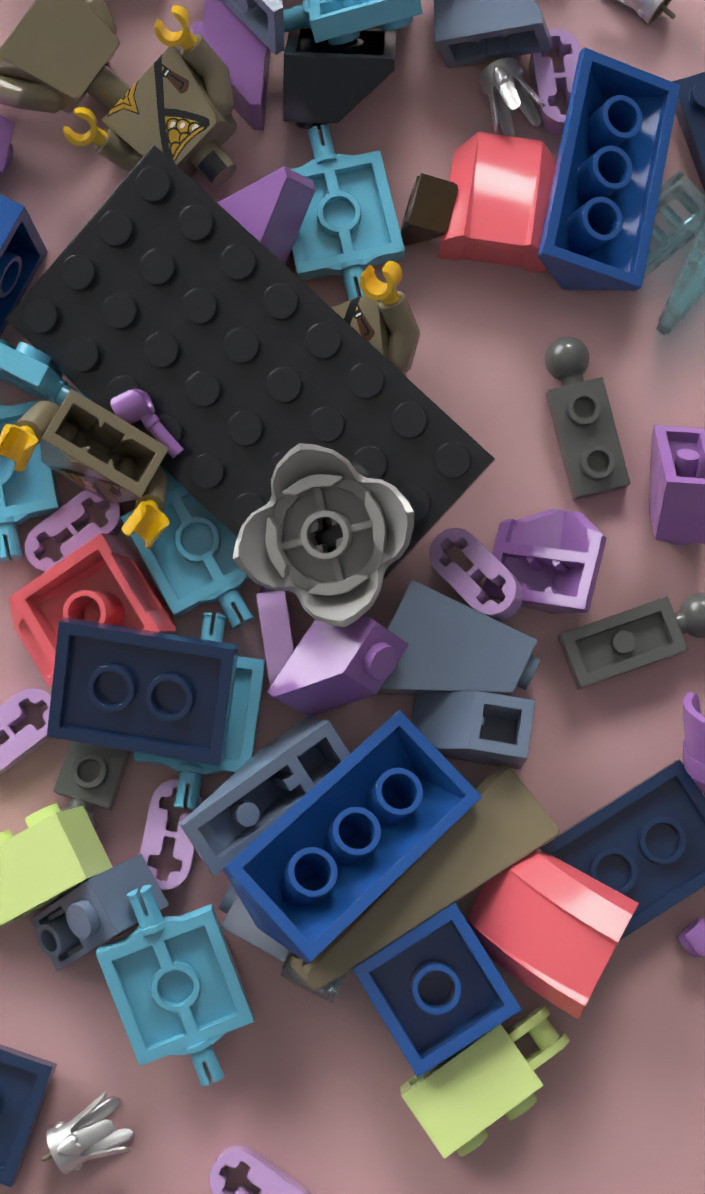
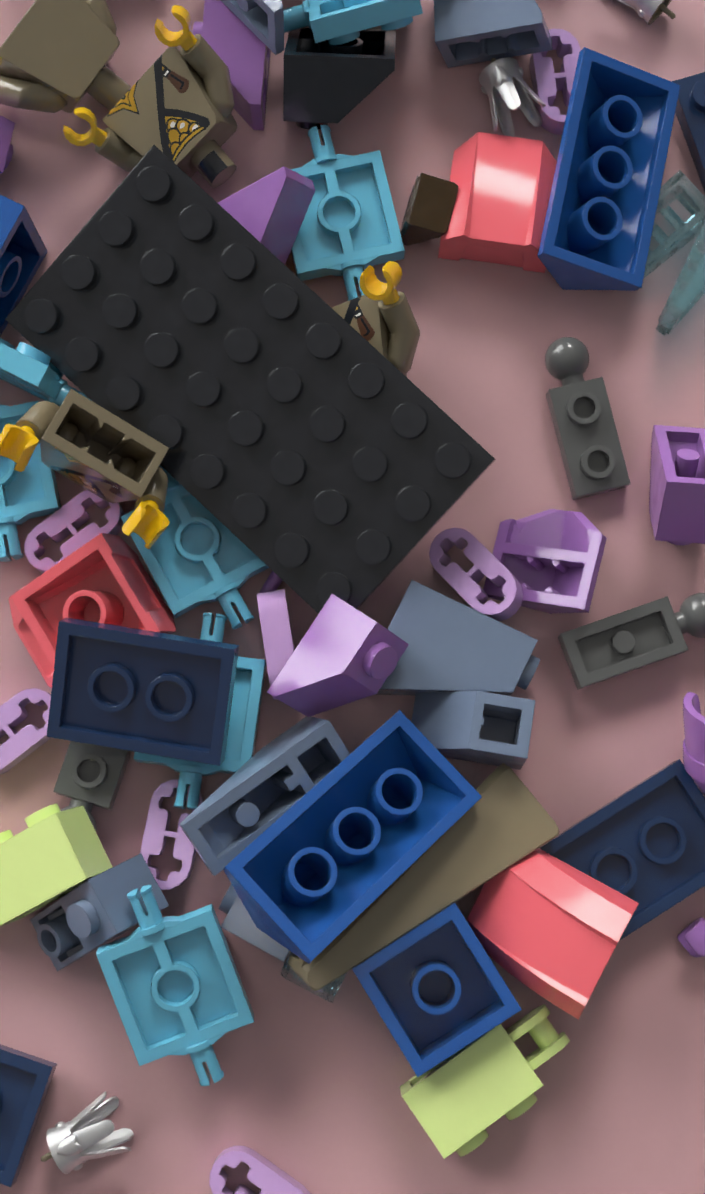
medium lavender hand [110,389,184,458] -> none
light grey brick [232,443,414,627] -> none

